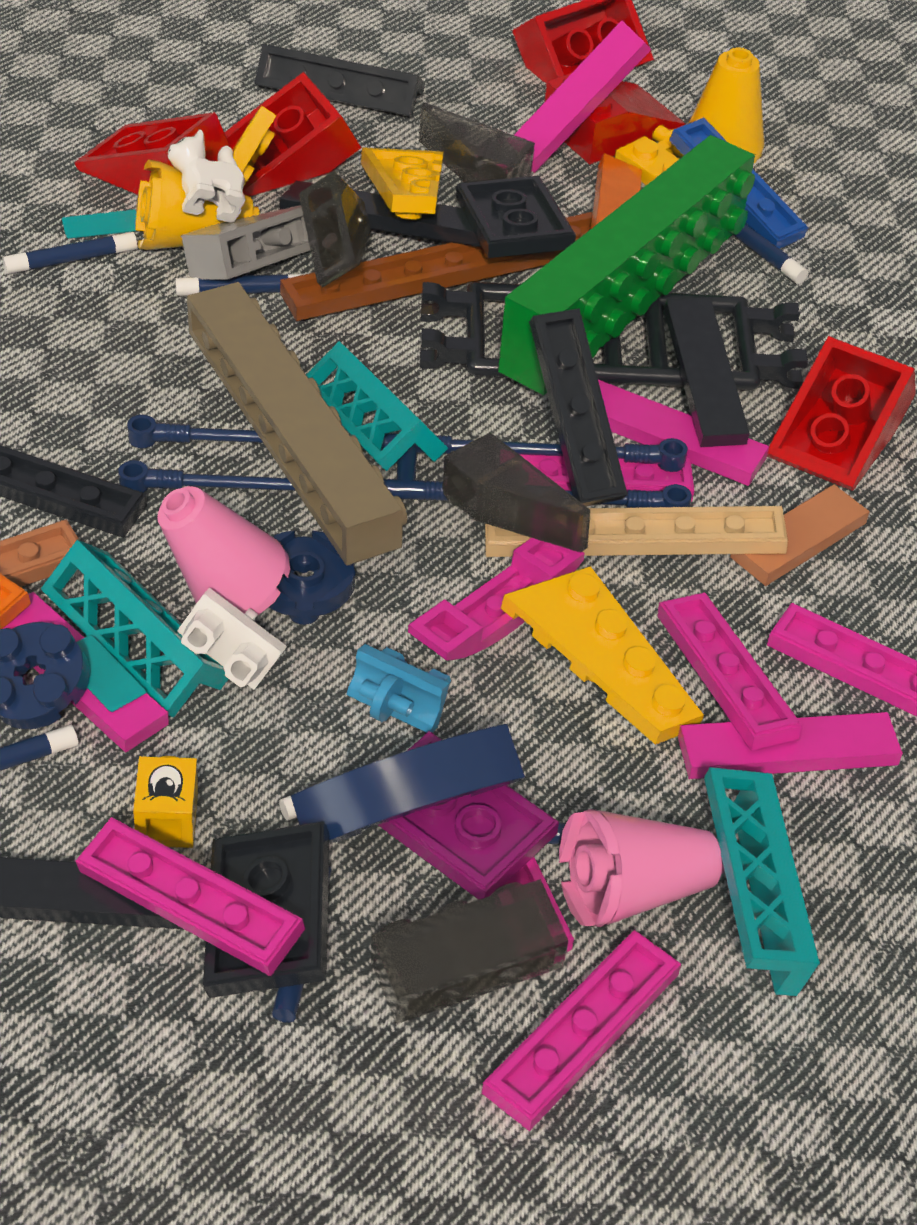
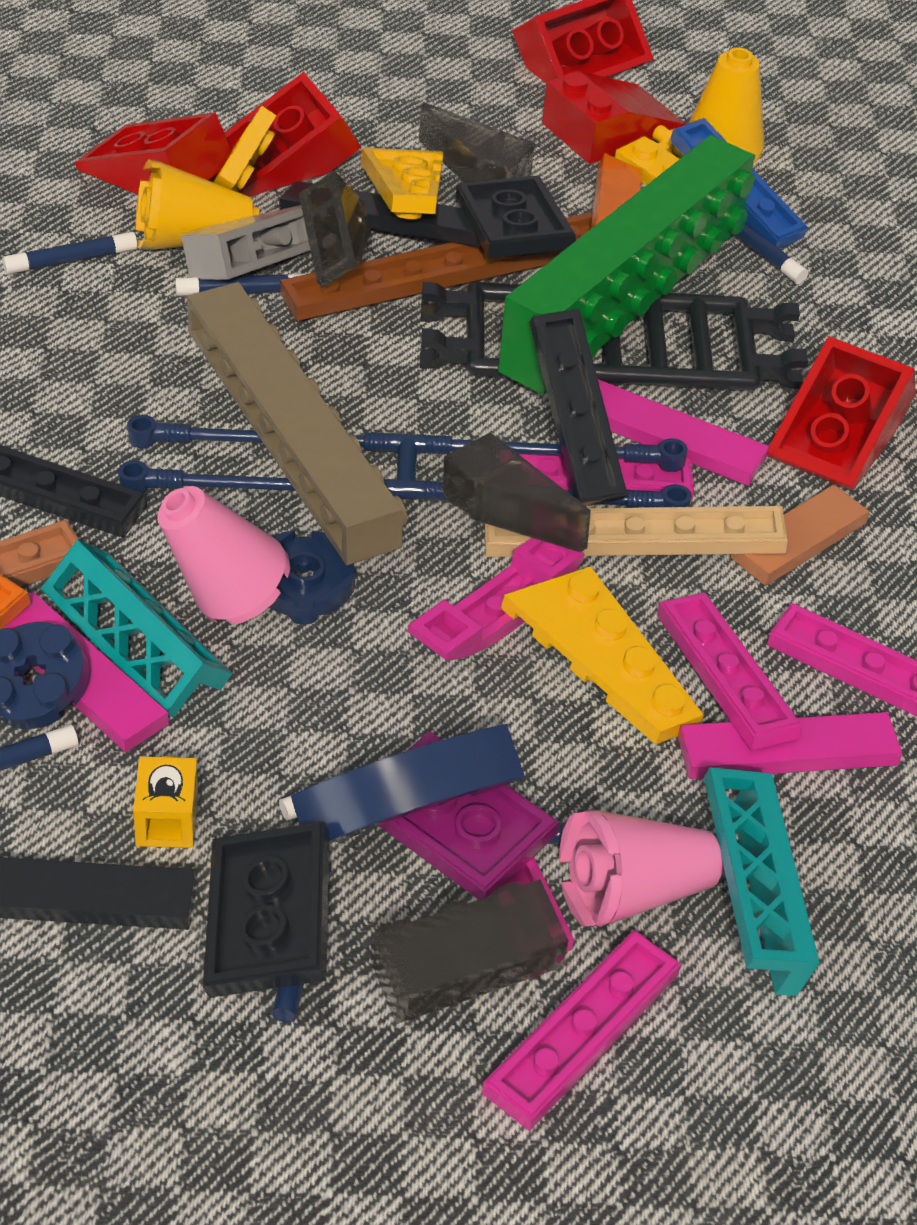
teal sticker [62,209,136,238] -> none
dark pink tile [75,817,305,977] -> none
teal sticker [77,635,146,712] -> none
white animal [168,130,245,223] -> none
white hips [177,588,287,690] -> none
black fence [254,44,425,118] -> none
teal fence [306,341,448,471] -> none
dark azure hips [346,644,451,733] -> none
dark pink tile [506,20,652,173] -> none
black tile [664,297,750,447] -> none

